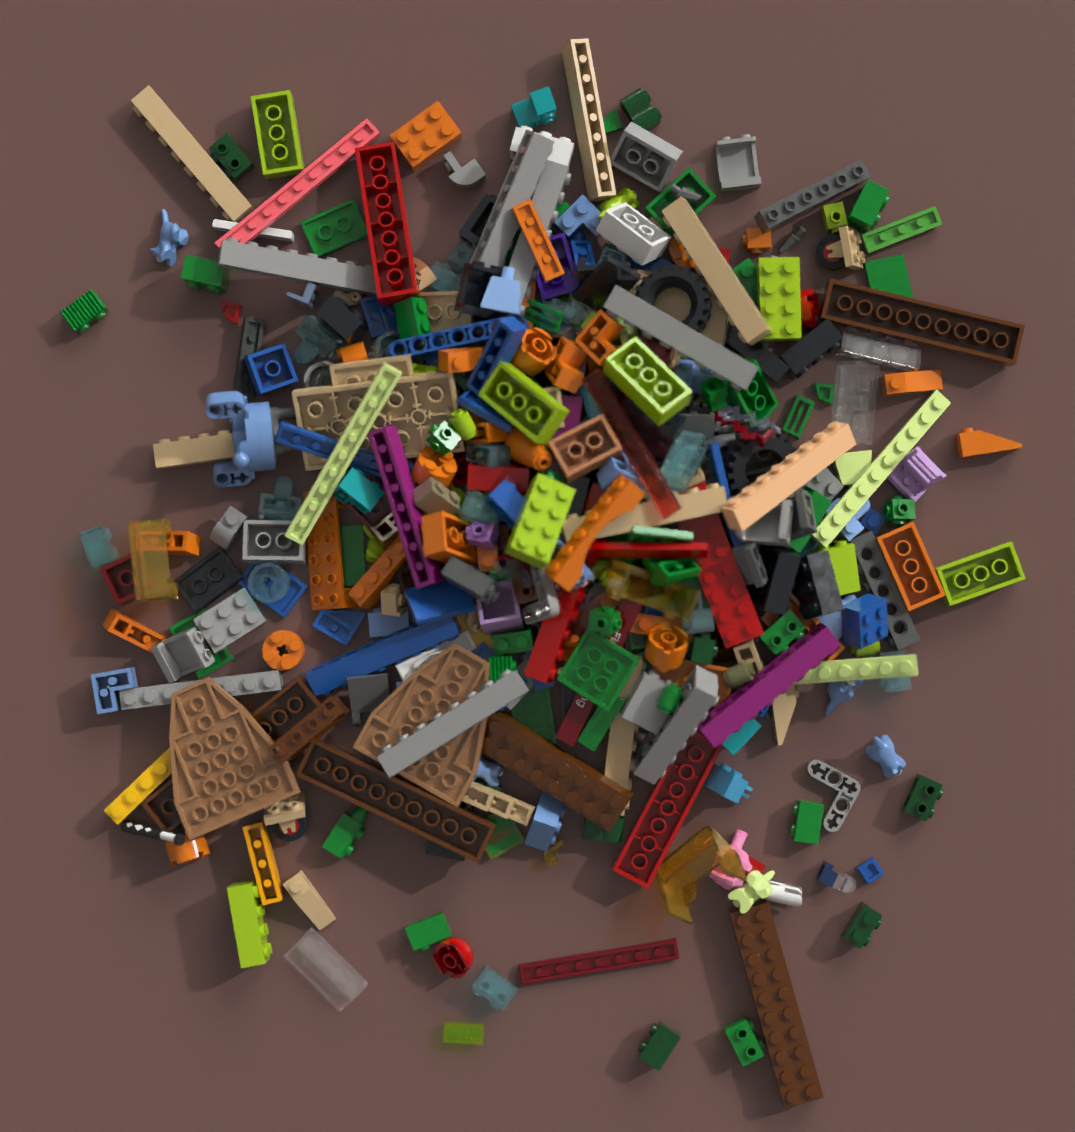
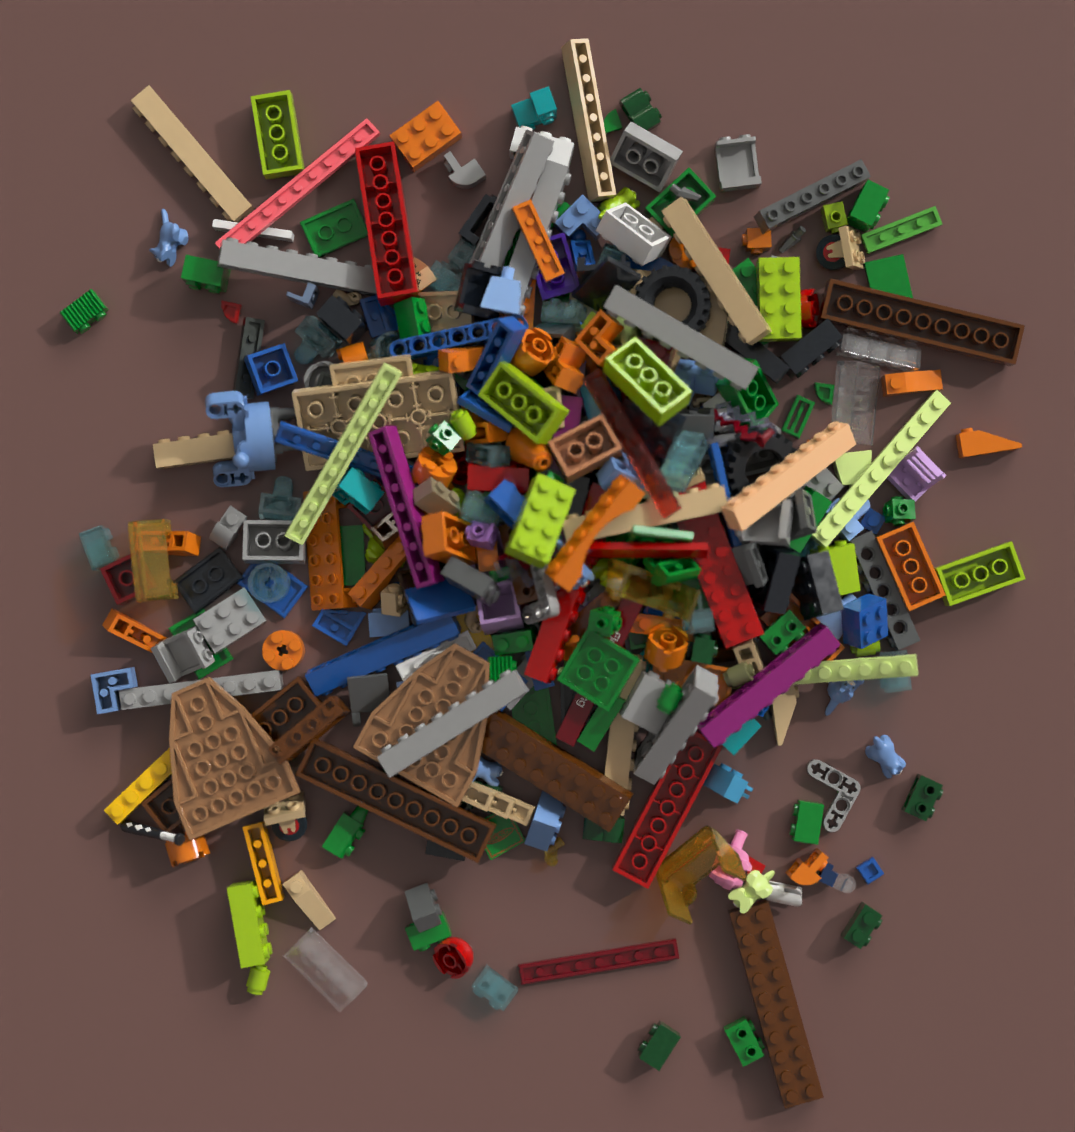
dark green brick [209,133,255,182] -> none
clear neon green plate [443,1021,484,1045] -> none
green tile [524,299,564,332] -> none
green brick [700,376,728,412] -> none
none -> lime brick [246,964,270,995]
none -> dark grey brick [405,883,443,933]
none -> orange brick [785,848,828,885]

